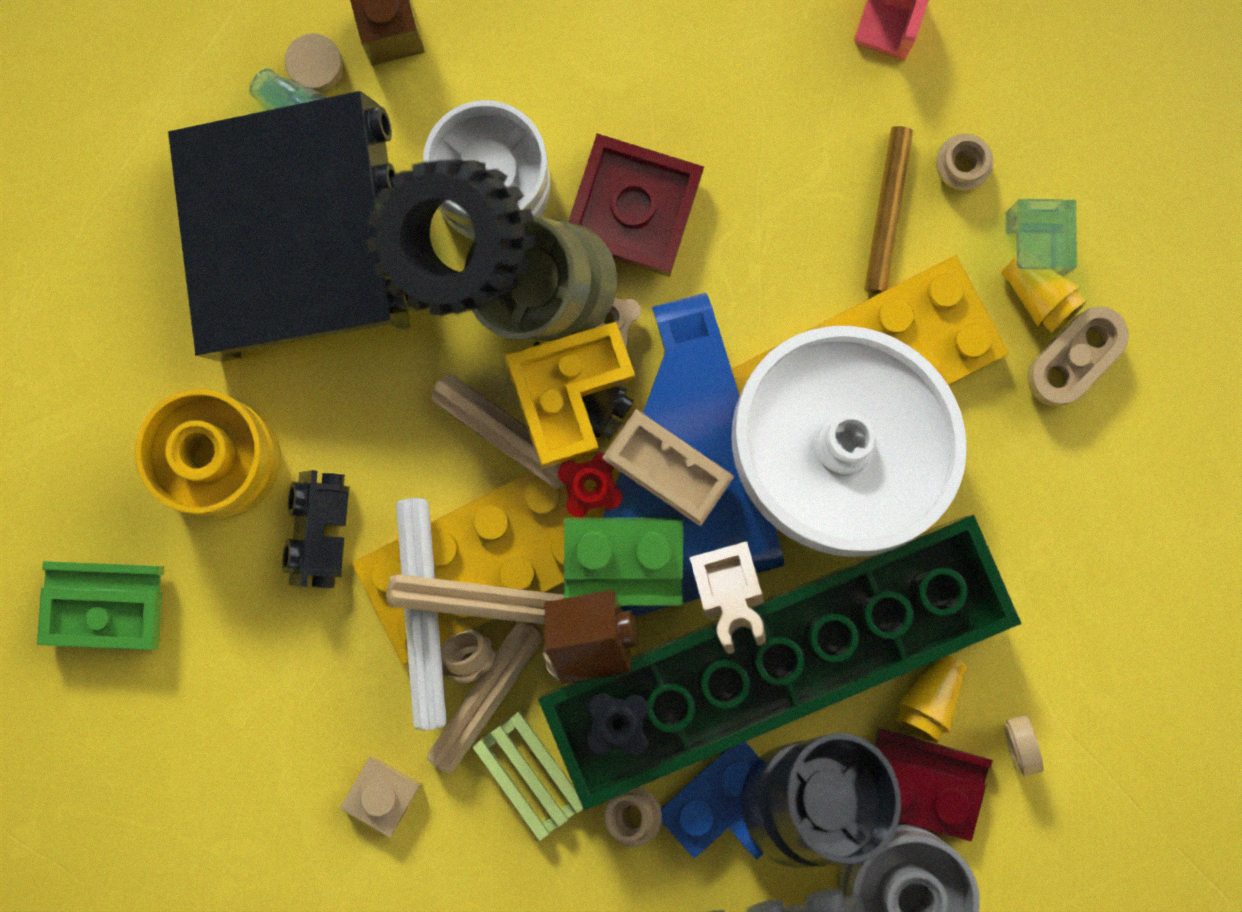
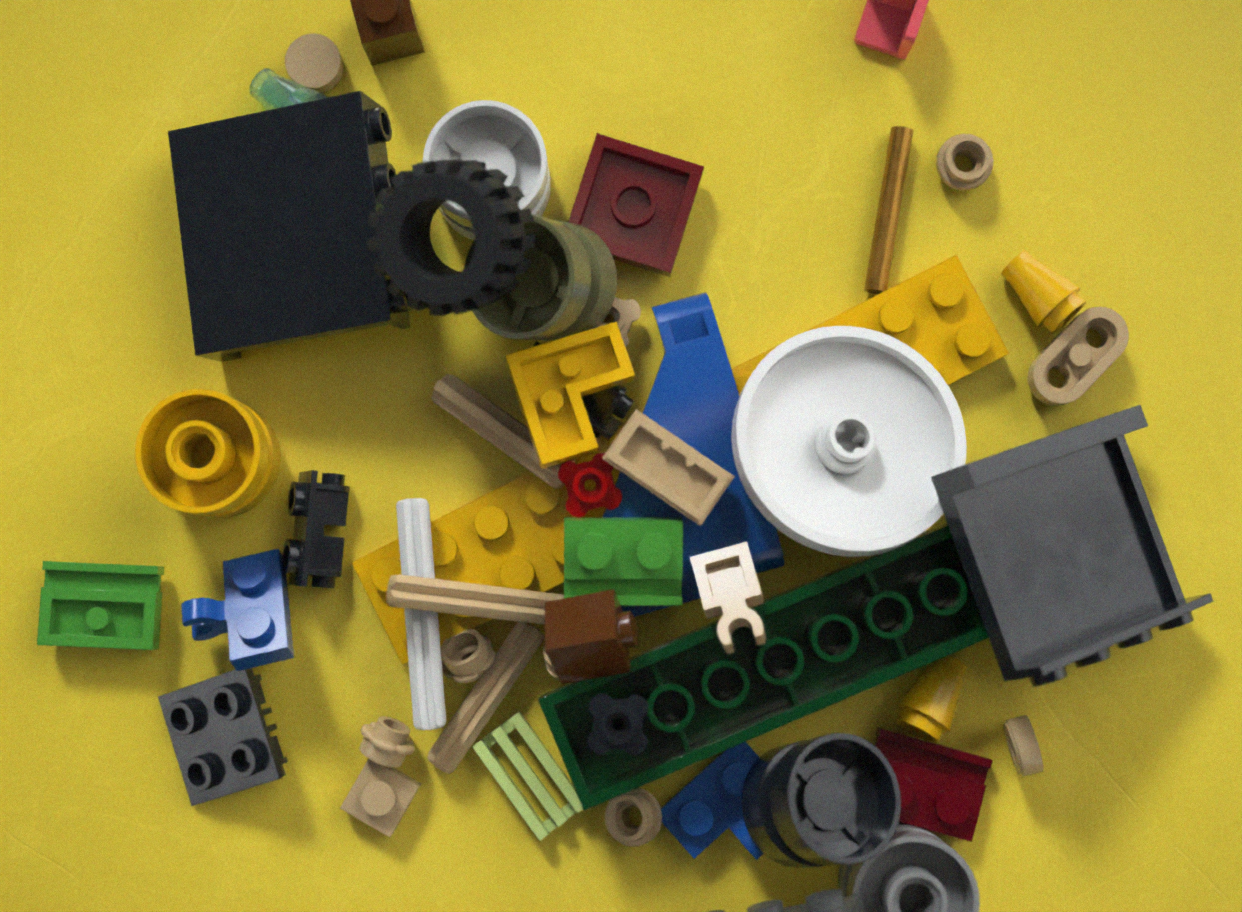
clear light blue panel [1005,199,1077,277] -> none
none -> black hinge [158,668,288,806]
none -> blue plate [181,549,294,671]
none -> tan plate [359,716,415,767]
none -> black panel [931,405,1213,686]

